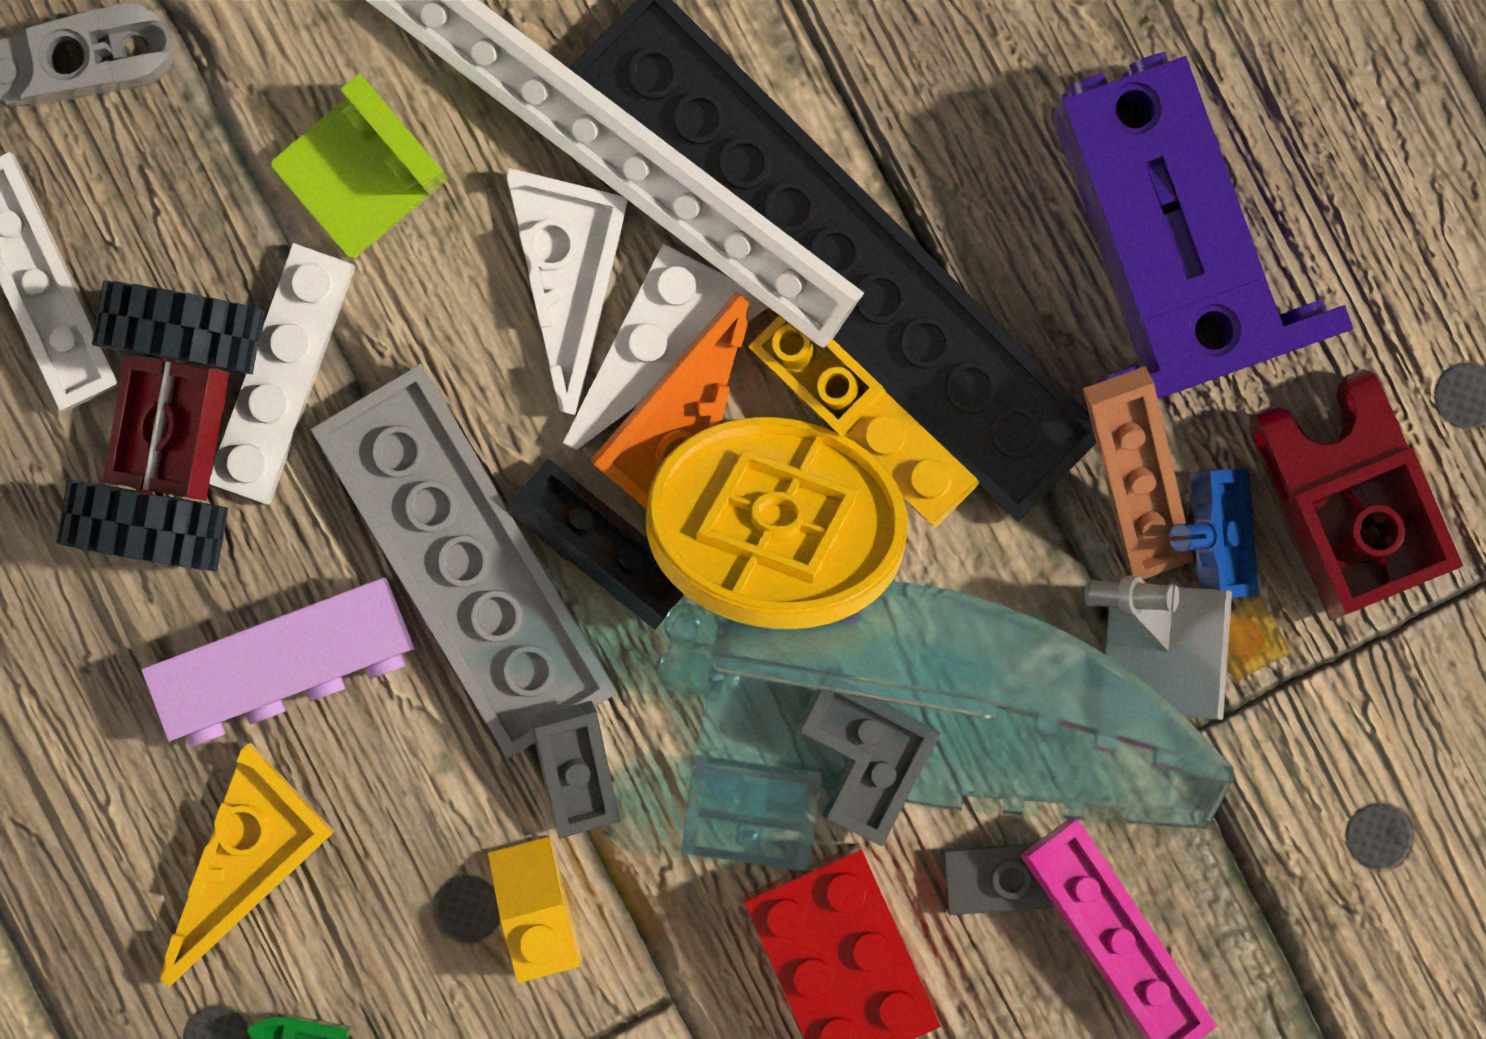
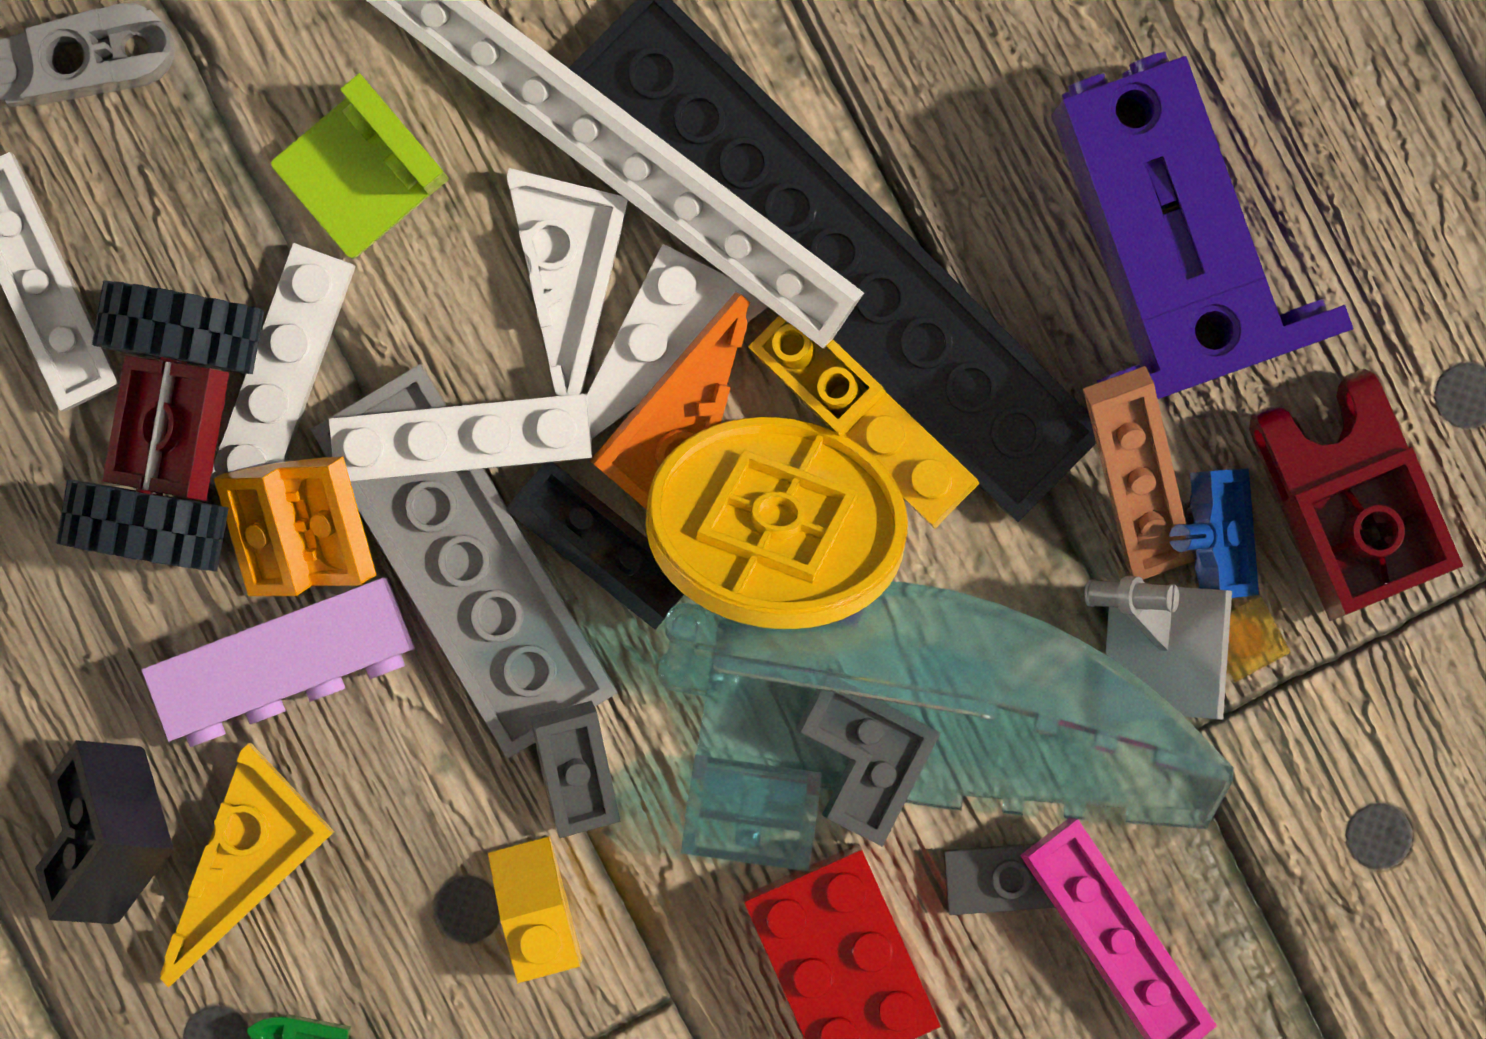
none -> black panel [35,740,174,924]
none -> light orange slope [214,456,376,596]
none -> white plate [329,394,592,482]

